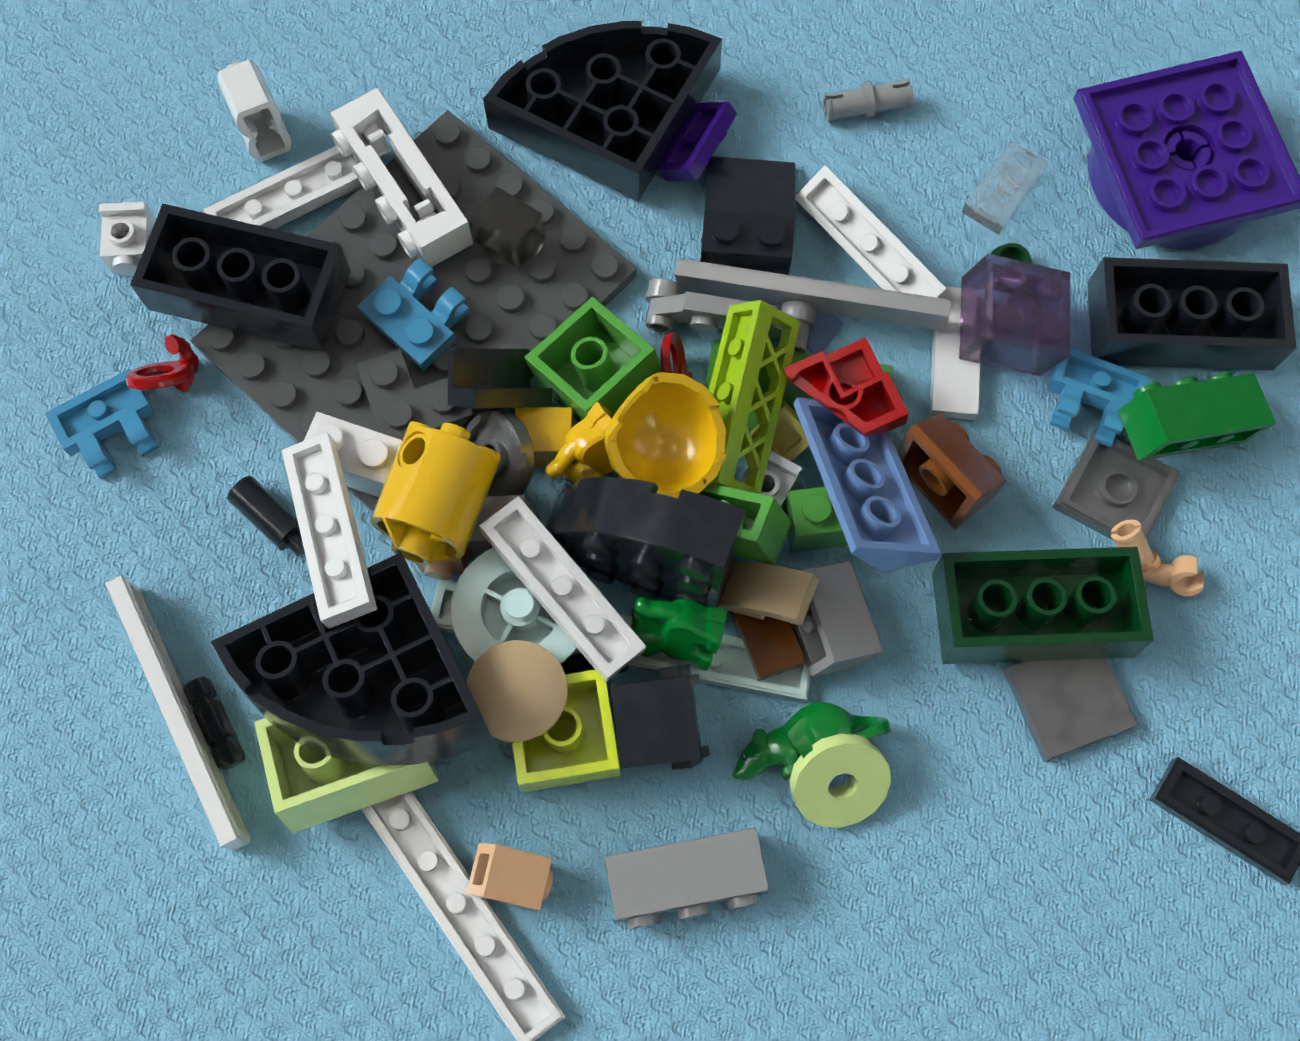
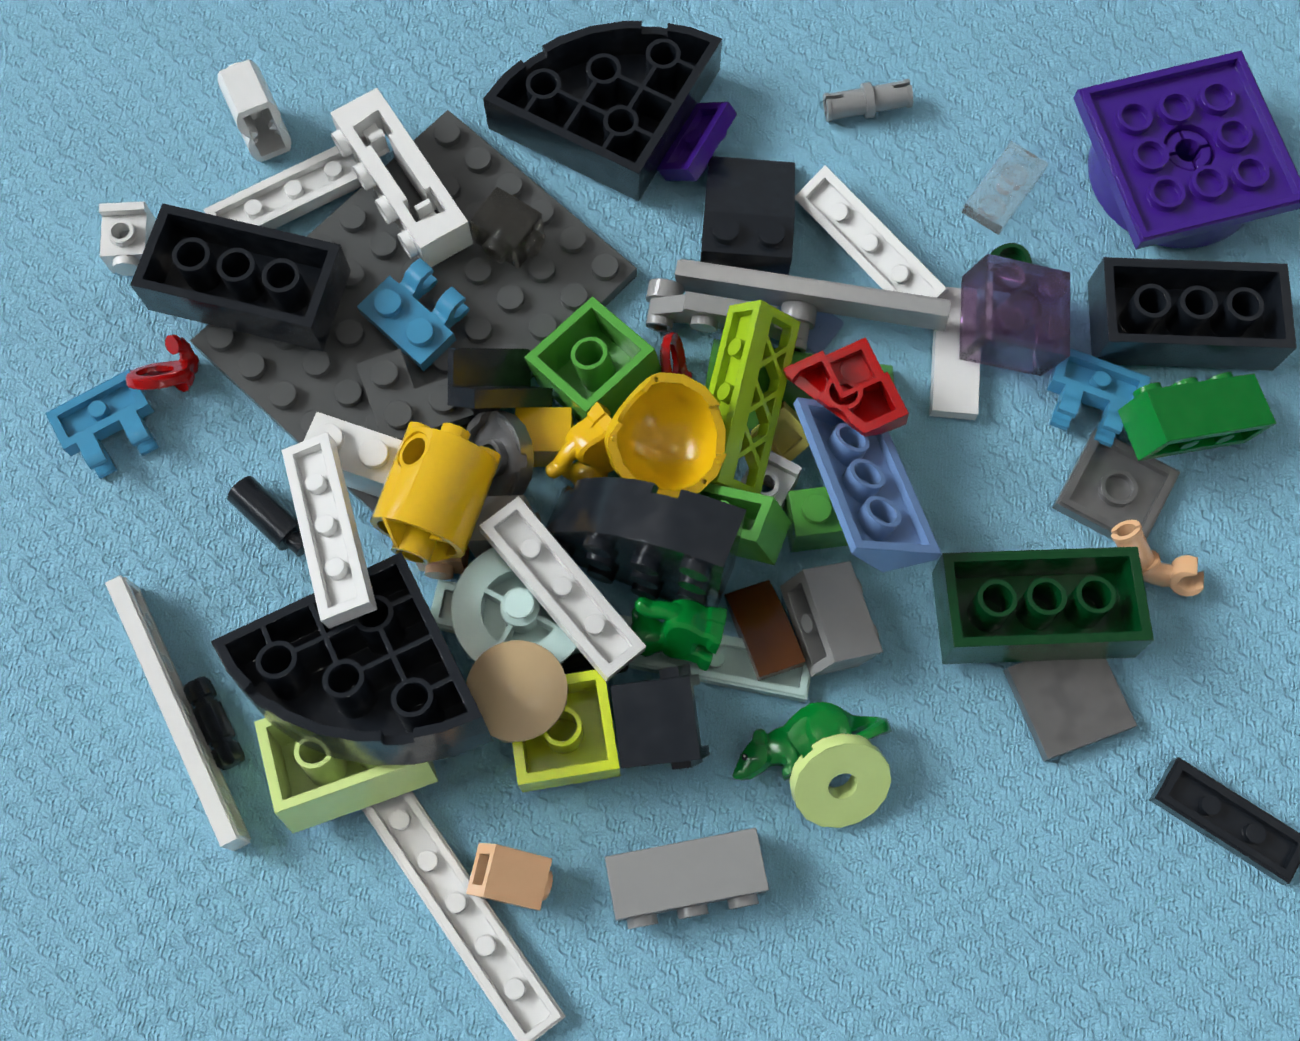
tan slope [718,562,819,626] -> none
dark orange slope [898,413,1006,530] -> none

